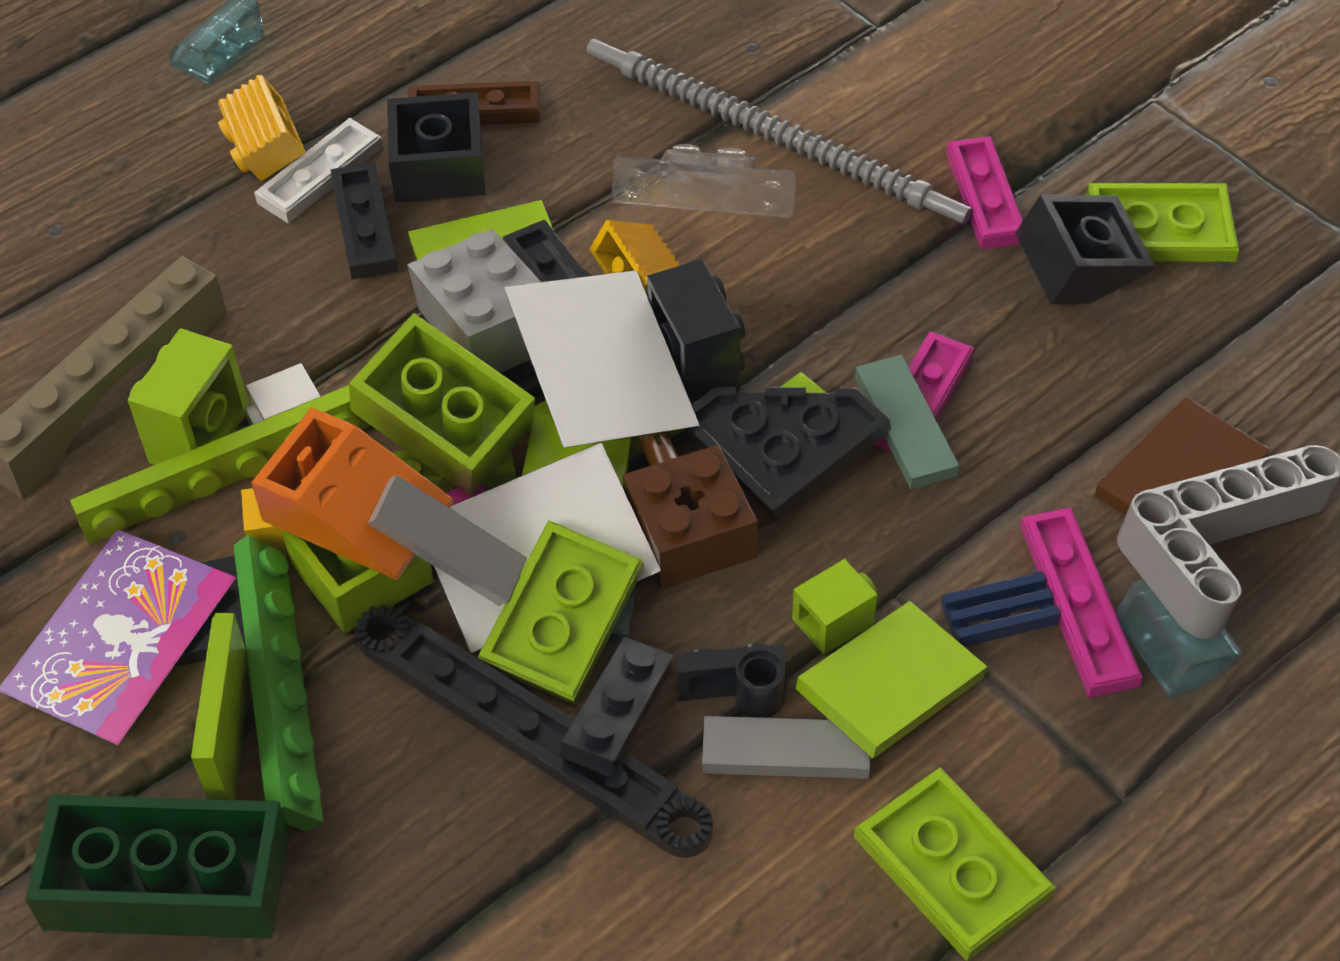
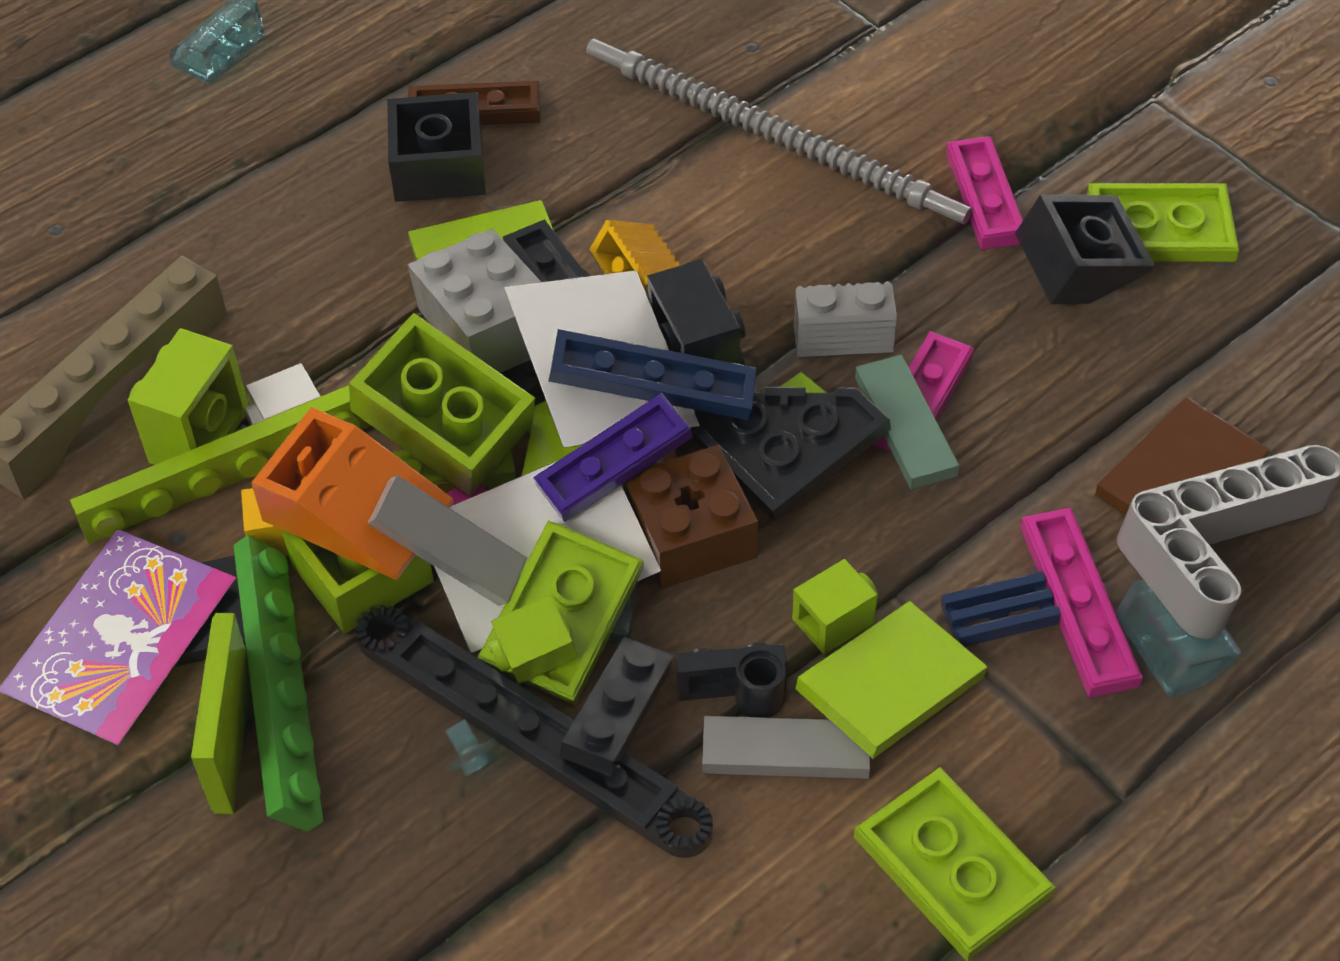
dark green brick [25,794,290,939] -> none
yellow brick [218,75,307,181] -> none
white tile [254,118,383,224] -> none
black plate [330,162,398,279] -> none
clear bracket [612,144,797,218] -> none
none -> clear light blue plate [445,719,498,777]
none -> lime brick [488,594,578,685]
none -> dark purple tile [533,393,693,522]
none -> dark blue plate [548,329,756,420]
none -> light grey brick [794,281,897,357]

